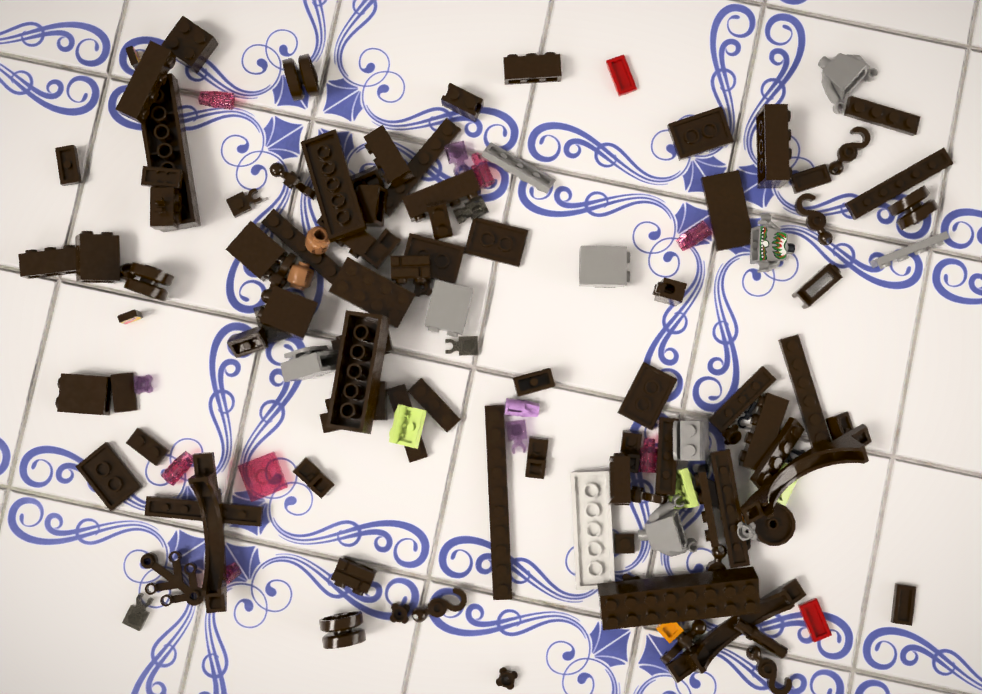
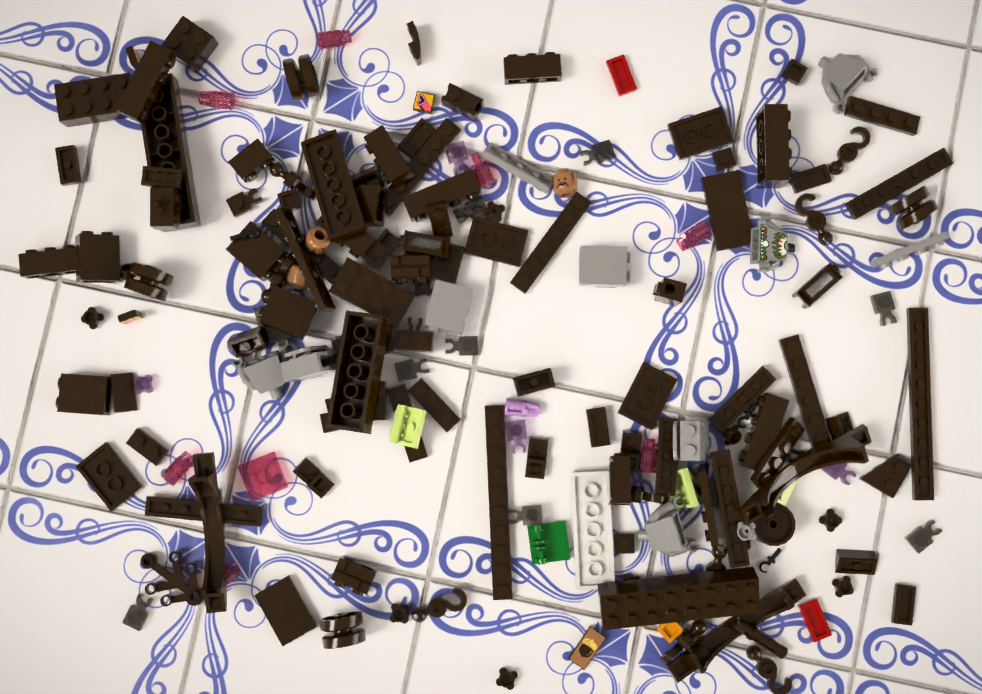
none -> dark brown brick [54,73,132,127]
none -> dark brown plate [81,307,104,330]
none -> dark brown brick [228,138,275,183]
none -> black hand [230,227,260,241]
none -> light grey torso [232,339,290,399]
none -> dark brown tile [254,575,317,647]
none -> dark brown plate [275,207,336,312]
none -> dark brown plate [277,188,302,211]
none -> clear pink hinge [316,30,352,50]
none -> dark brown brick [393,317,434,353]
none -> clear smoke plate [394,358,430,382]
none -> dark brown tile [398,118,436,159]
none -> dark brown window [399,230,451,259]
none -> dark brown slope [406,21,421,66]
none -> tile [413,91,435,114]
none -> dark brown plate [484,201,505,222]
none -> clear smoke plate [509,505,543,526]
none -> dark brown plate [510,191,592,294]
none -> green hinge [527,521,571,565]
none -> medium nougat head [552,168,578,198]
none -> tile [568,626,606,670]
none -> clear smoke plate [580,139,616,166]
none -> dark brown plate [586,407,611,448]
none -> dark brown plate [711,147,736,172]
none -> black hand [759,547,782,573]
none -> dark brown plate [781,59,808,86]
none -> dark brown plate [819,508,842,532]
none -> clear purple plate [820,463,856,485]
none -> dark brown plate [832,576,854,598]
none -> dark brown slope [835,549,878,575]
none -> dark brown wing [859,455,912,498]
none -> clear smoke plate [870,291,897,327]
none -> clear smoke plate [904,519,942,554]
none -> dark brown plate [906,308,934,501]

